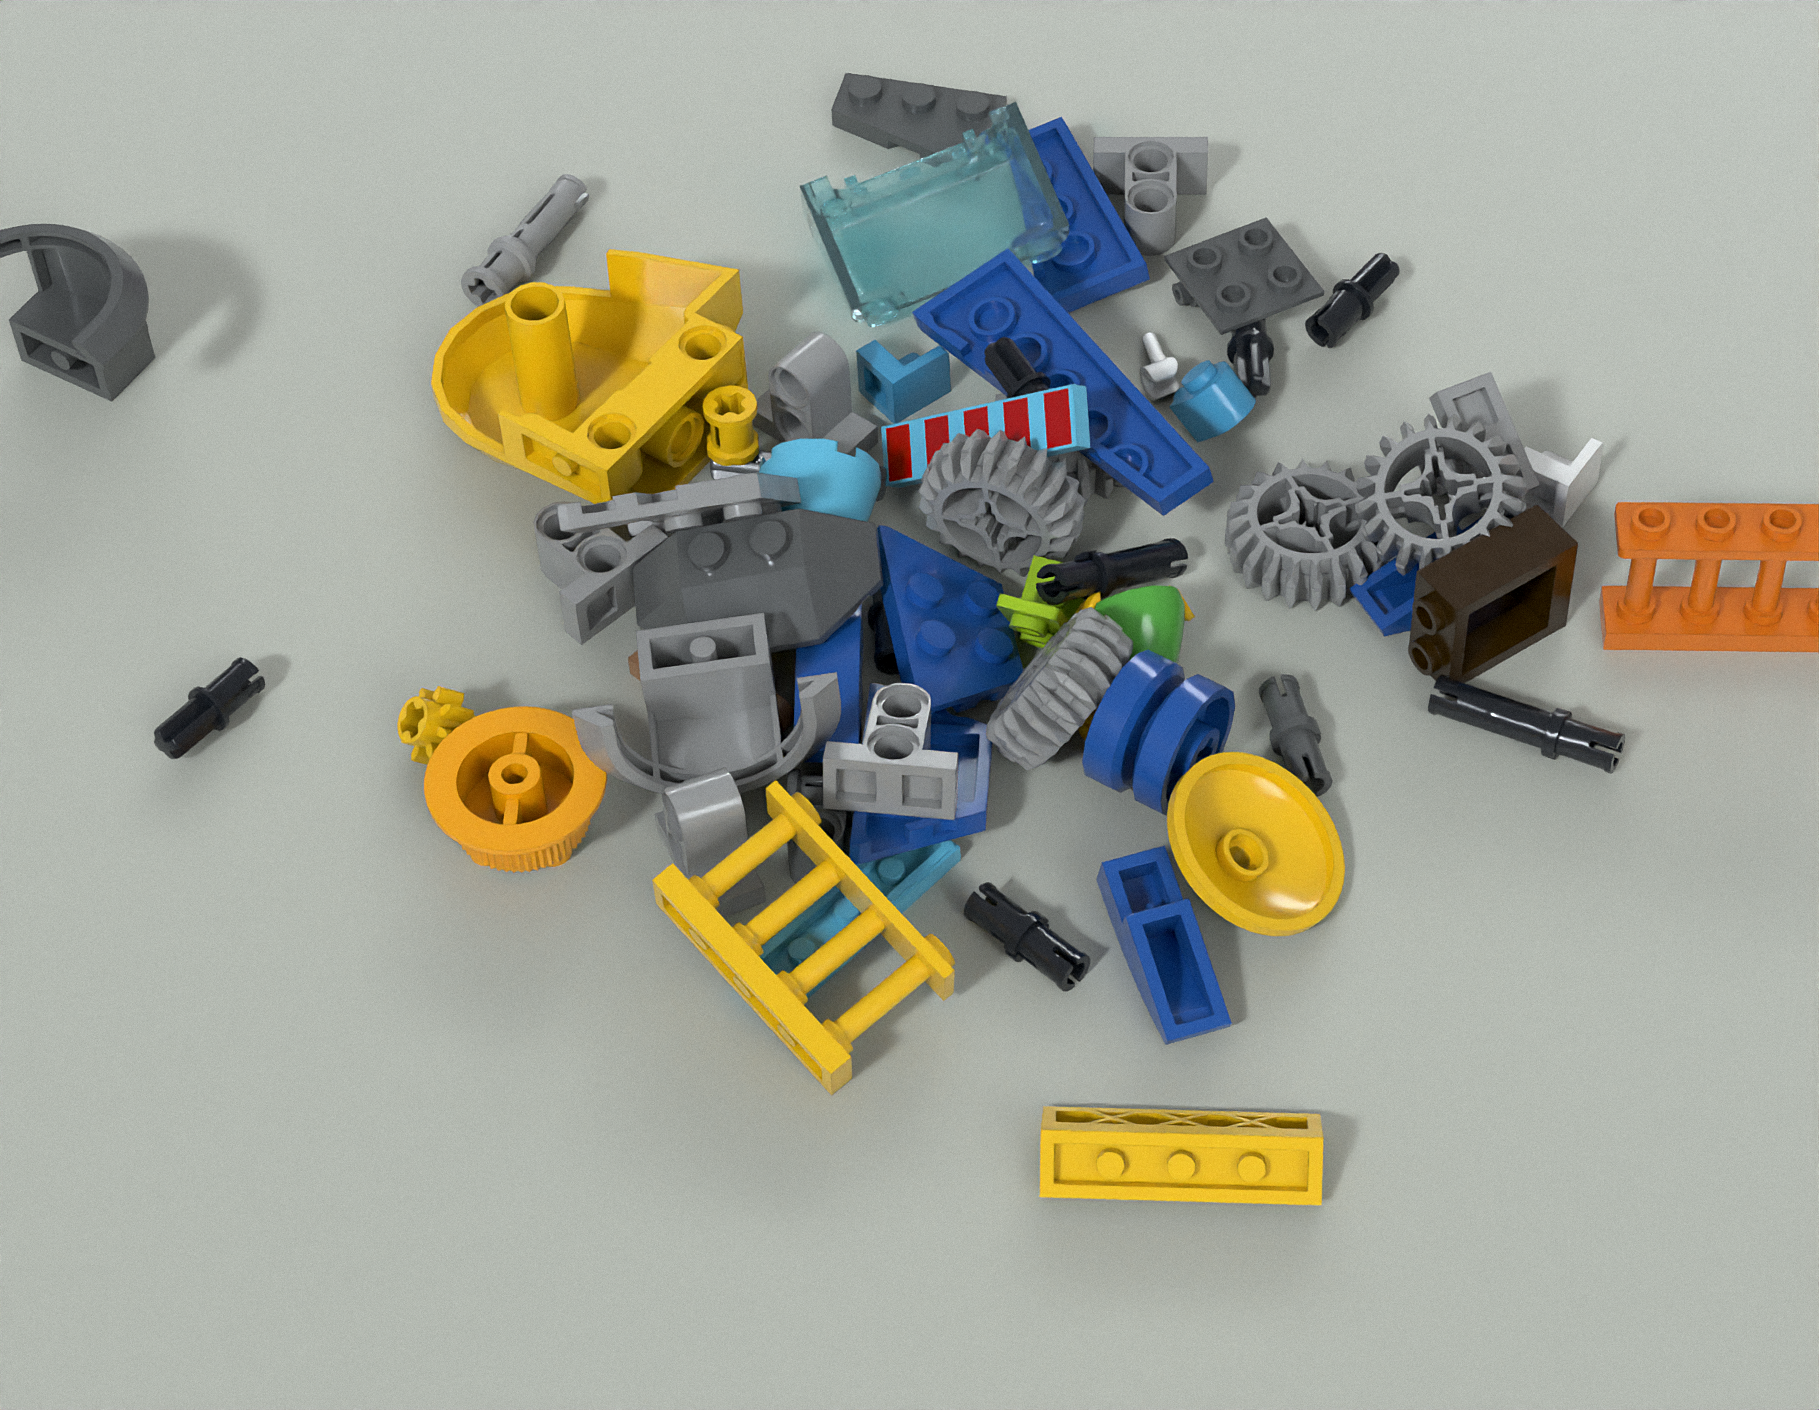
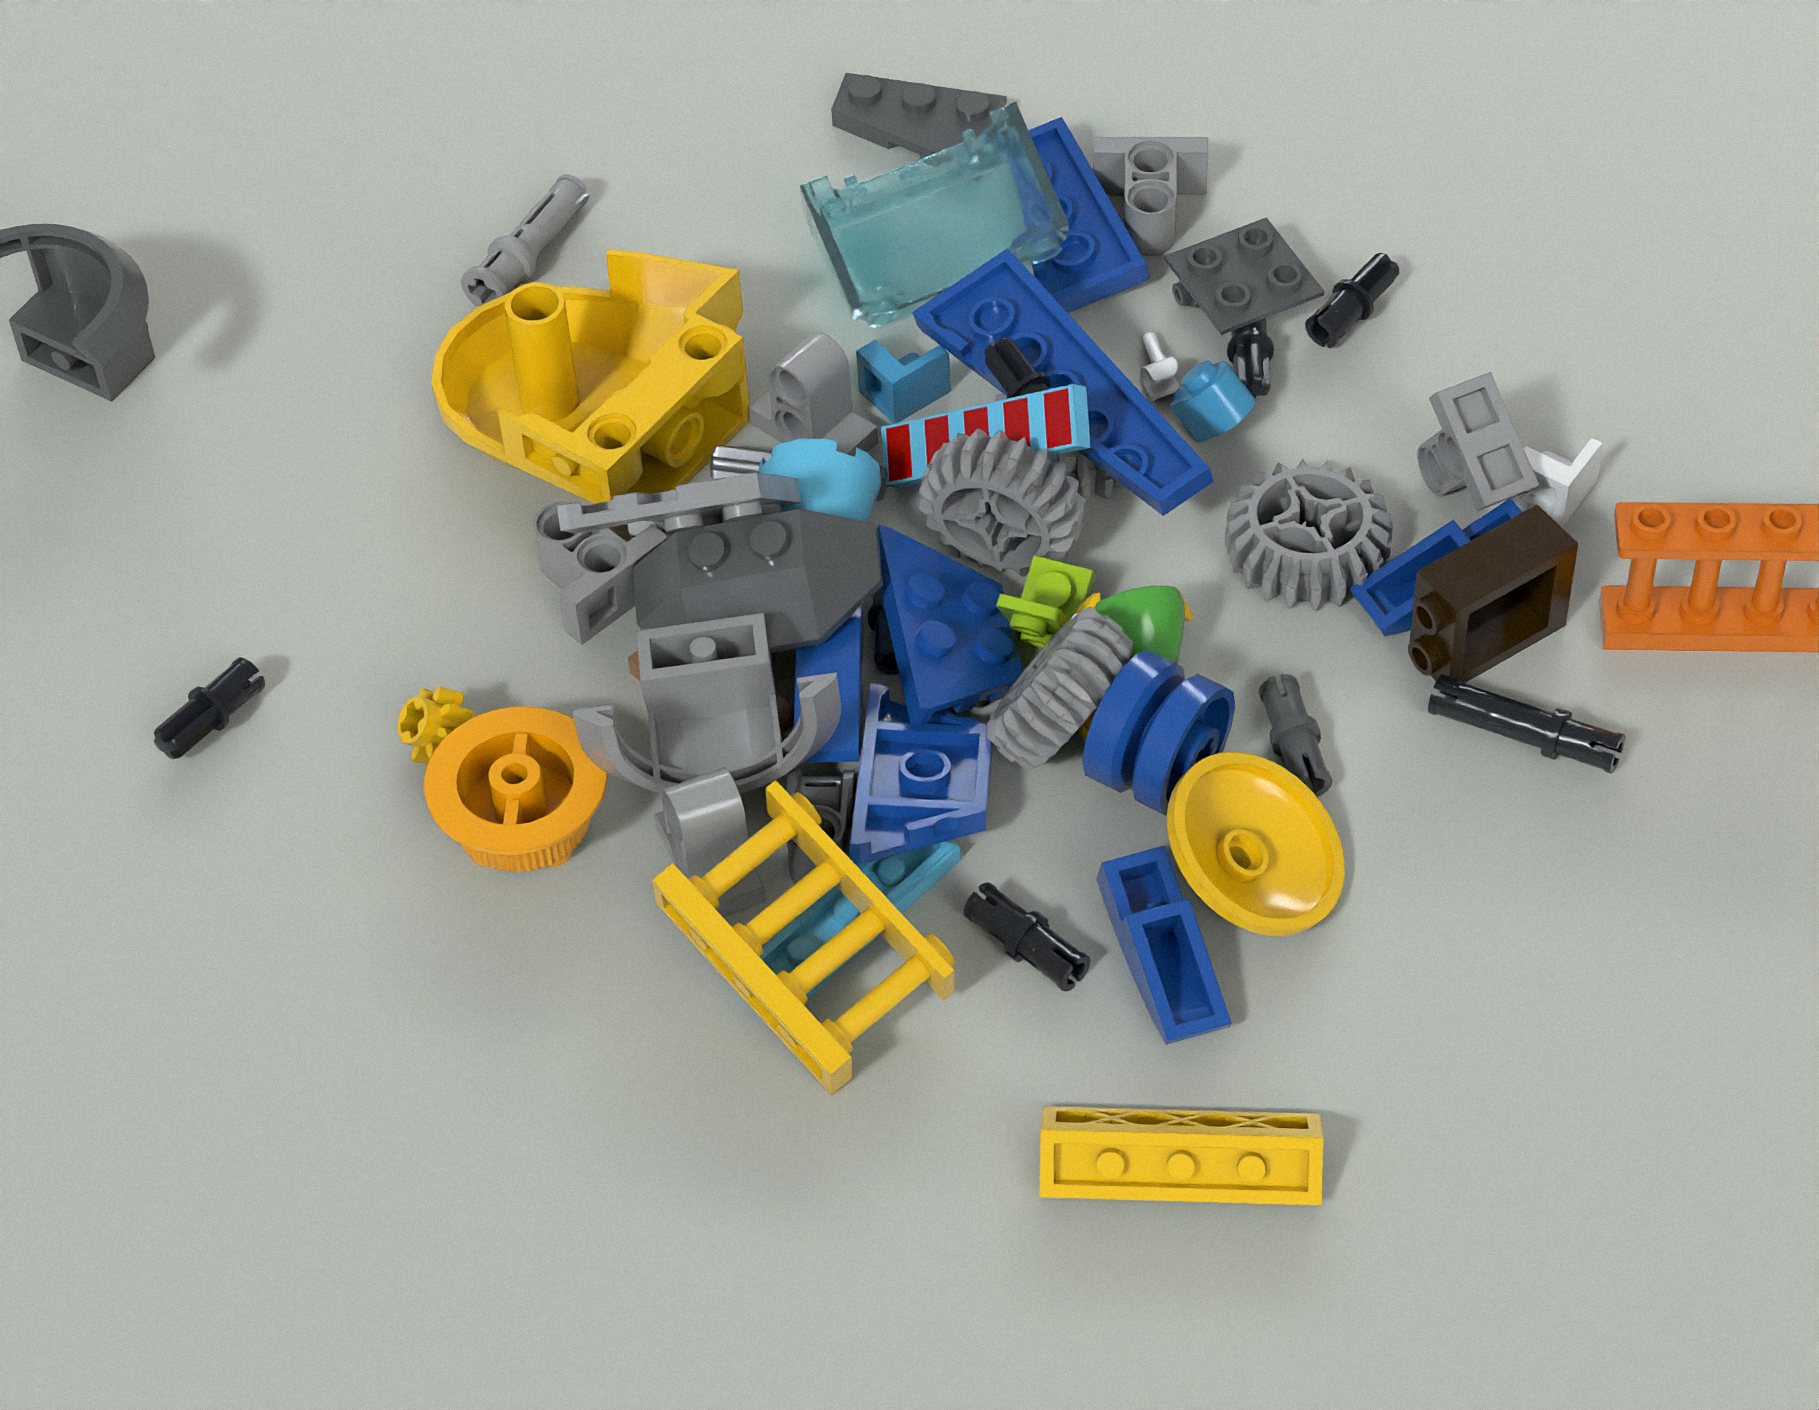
yellow bush [702,385,759,466] -> none
light grey tile [823,683,958,820] -> none
black pin [1036,538,1188,605] -> none
light grey gear [1355,413,1527,576] -> none

